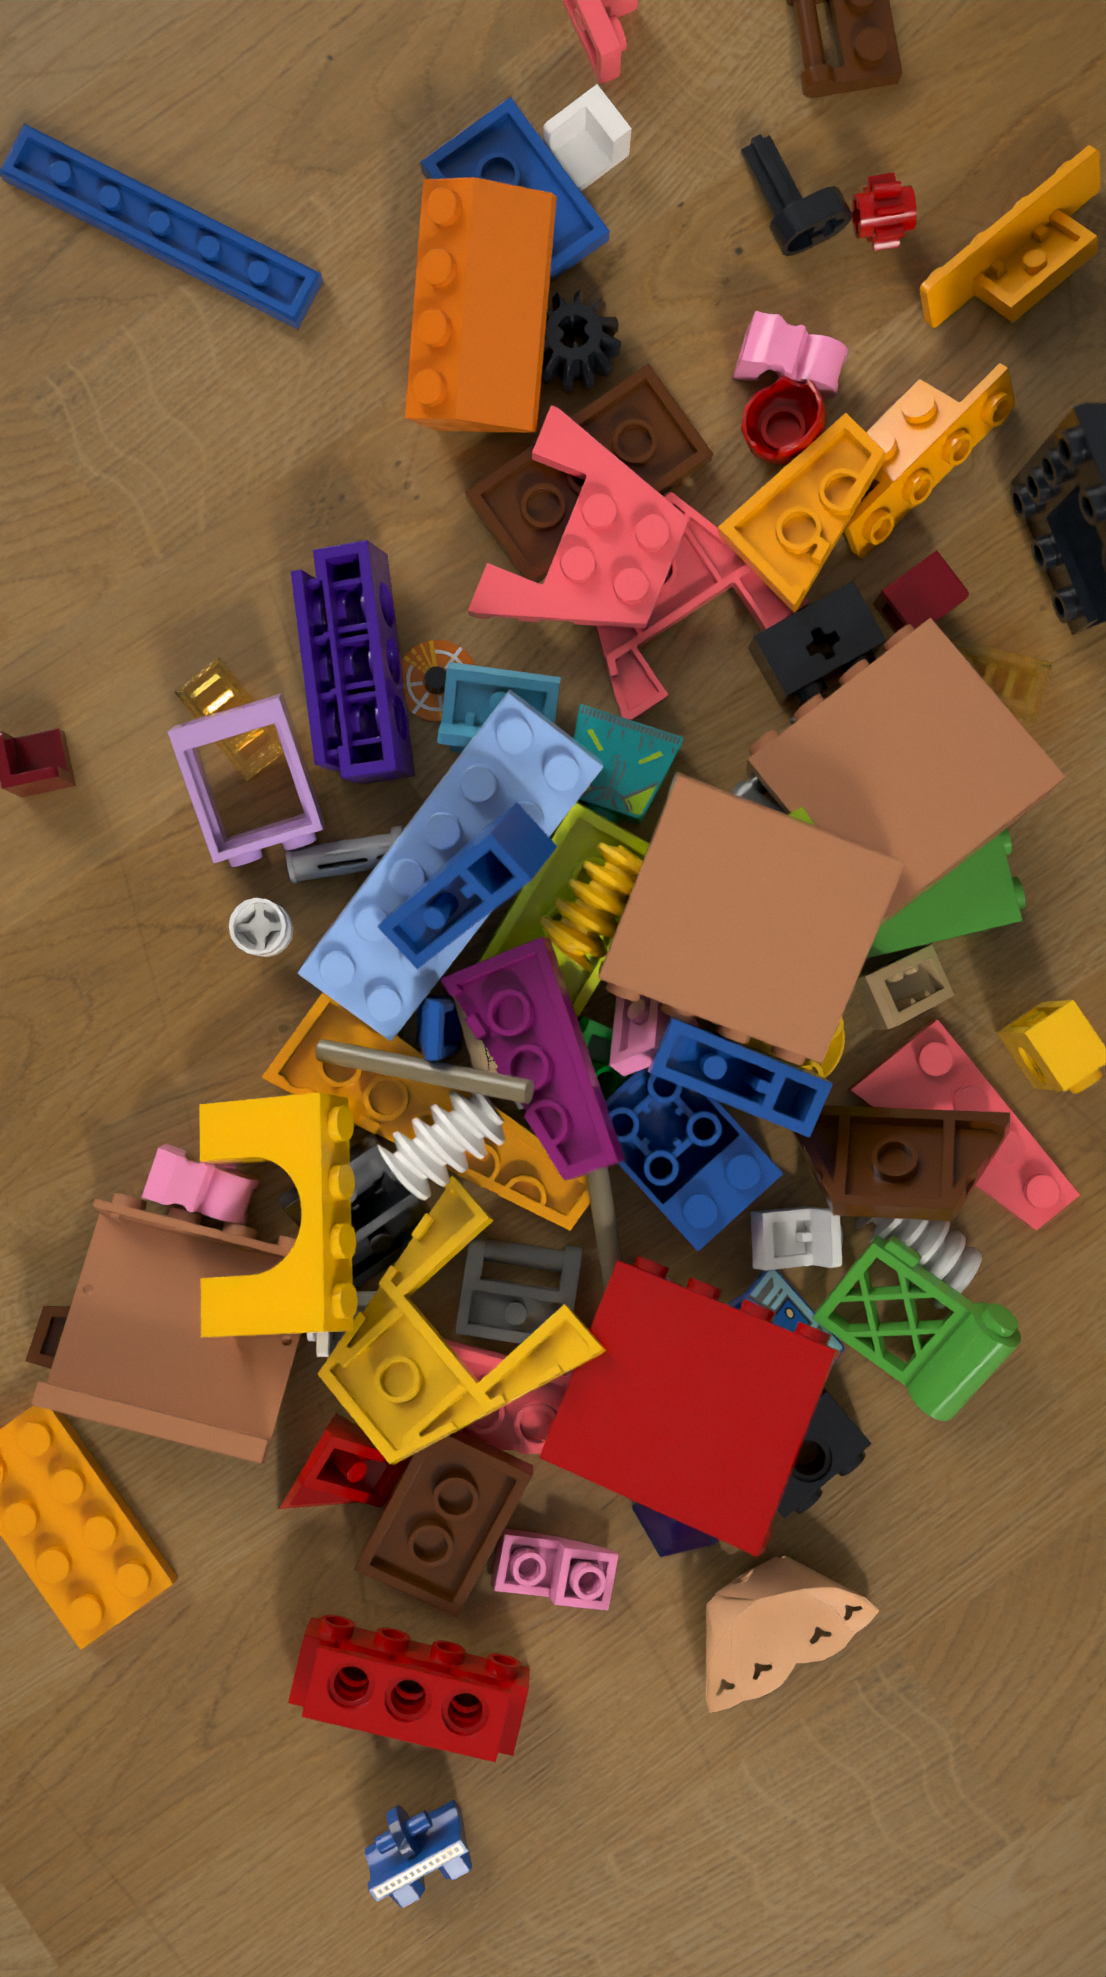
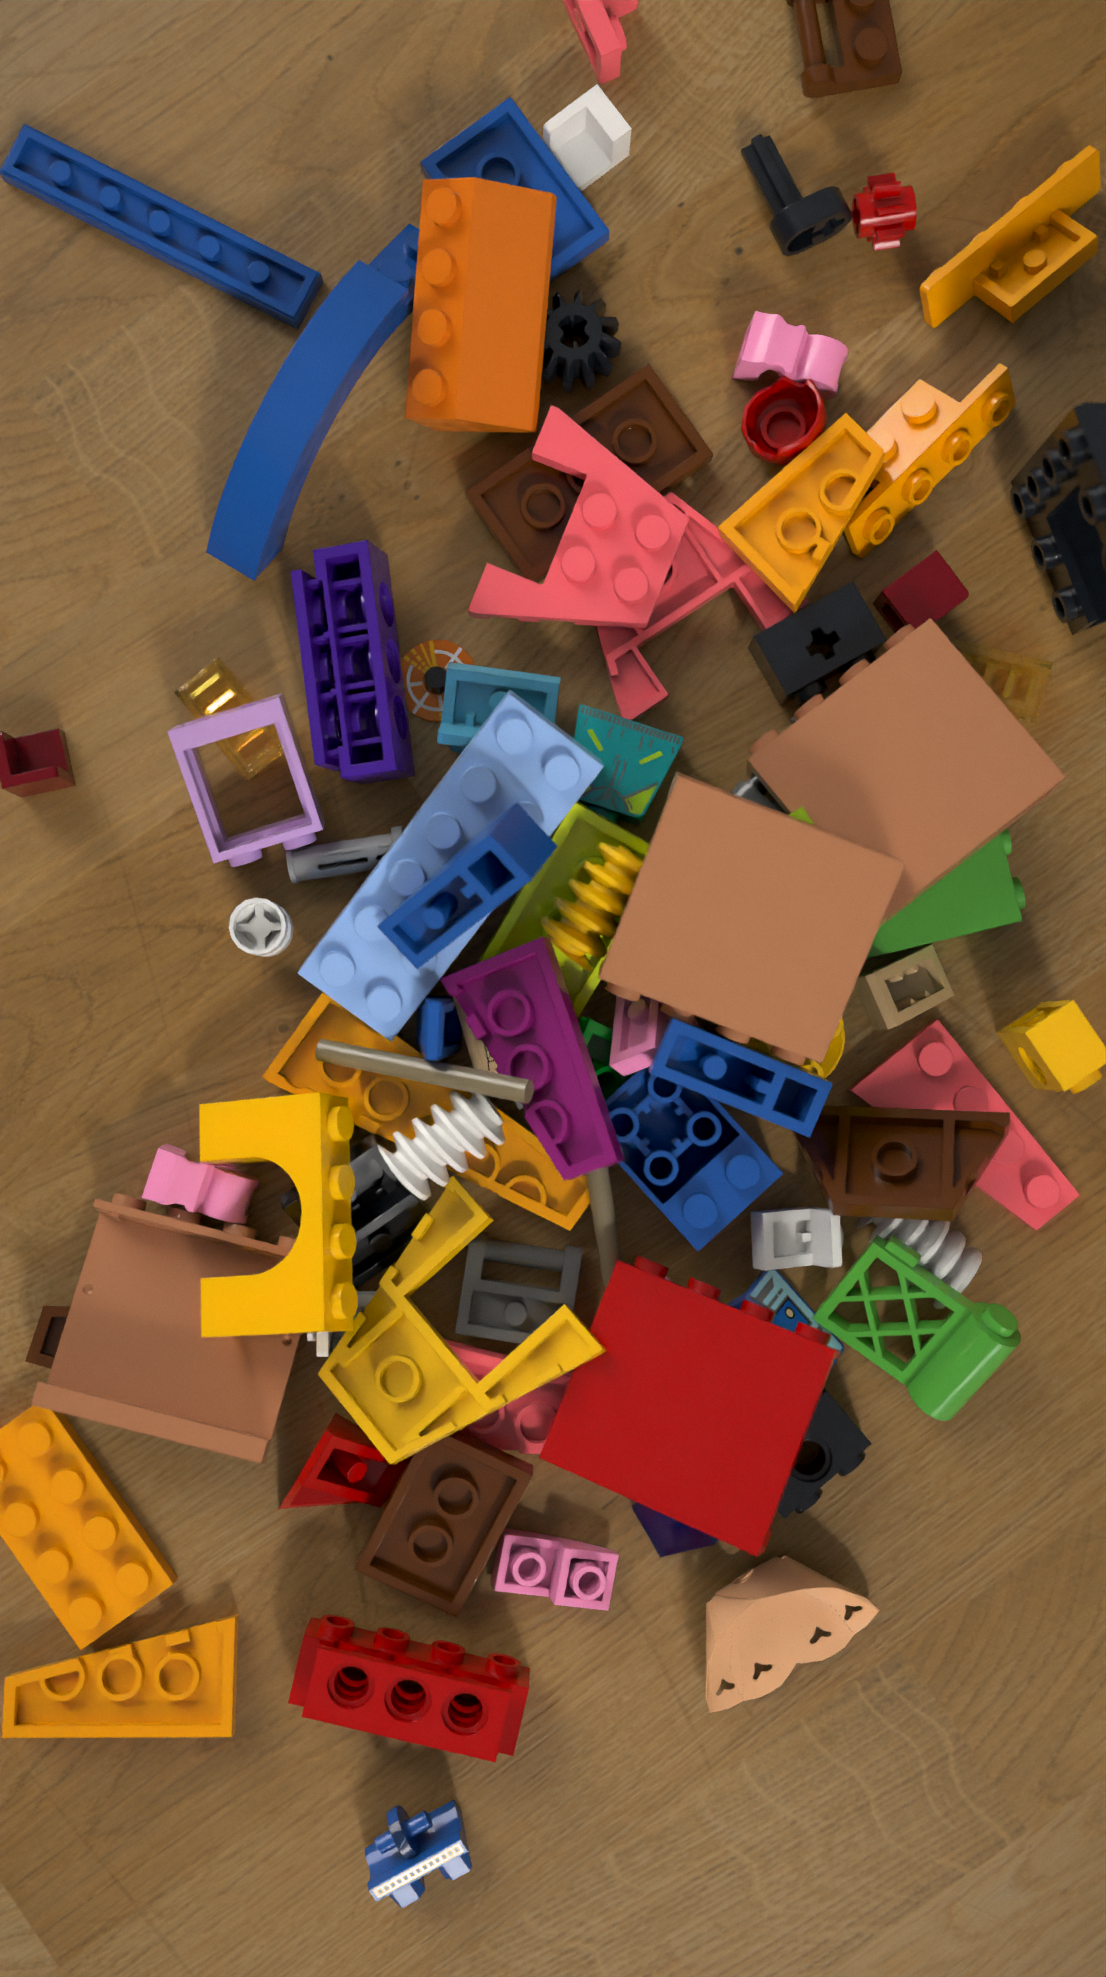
none -> light orange wing [2,1614,239,1738]
none -> blue arch [206,223,419,581]

